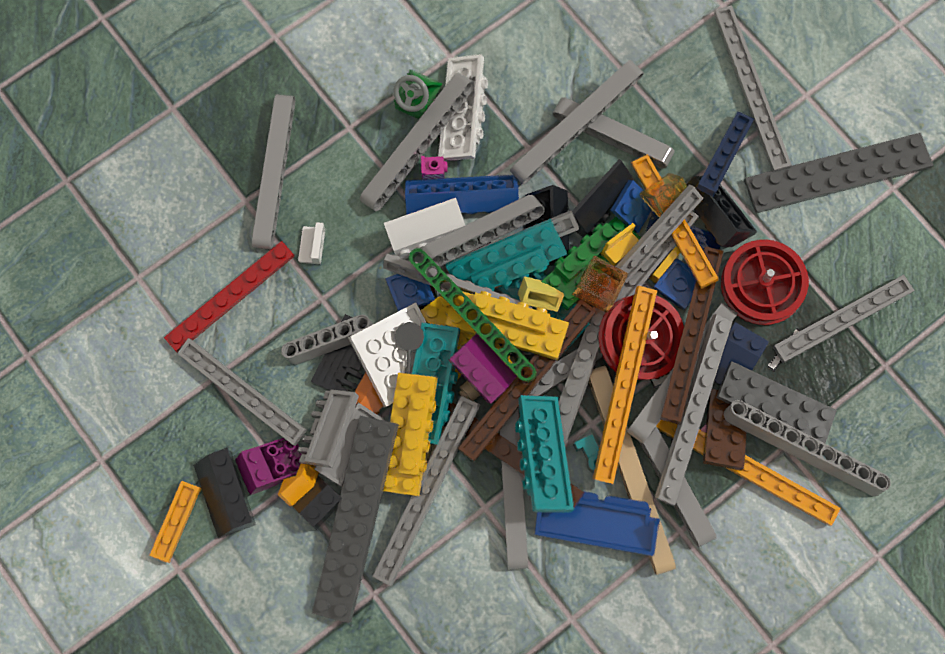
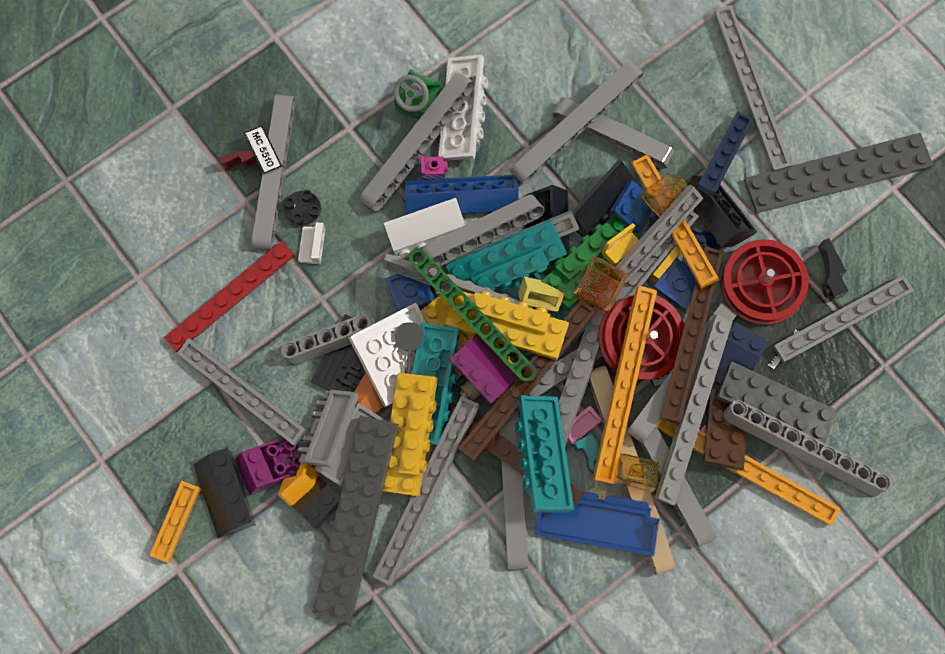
none -> dark red slope [219,150,258,171]
none -> sticker [243,125,283,174]
none -> black dish [284,189,321,225]
none -> bright pink tile [568,406,603,445]
none -> clear yellow slope [614,453,659,492]
none -> black slope [818,238,848,302]

